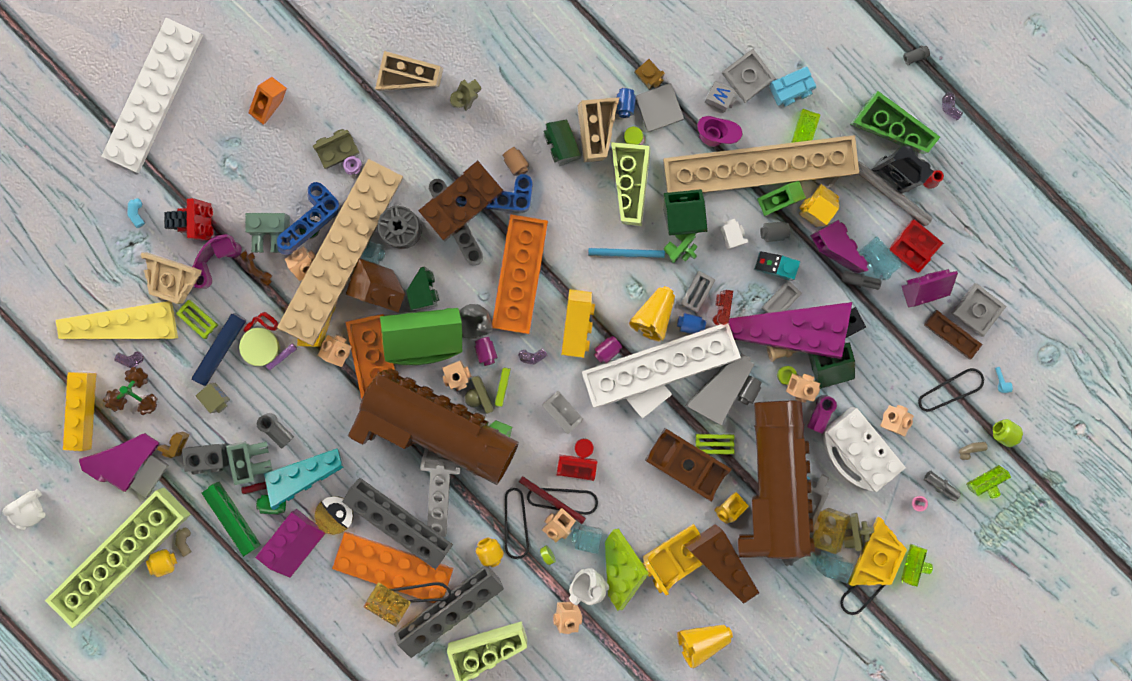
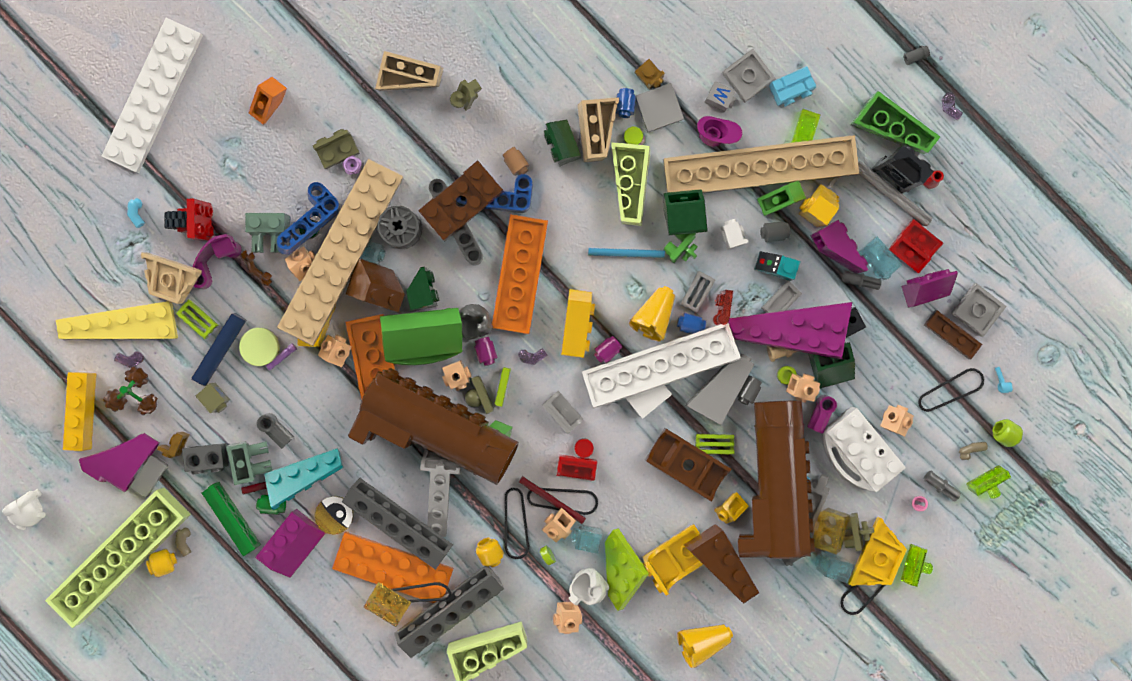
red piece [243,312,279,333] -> none

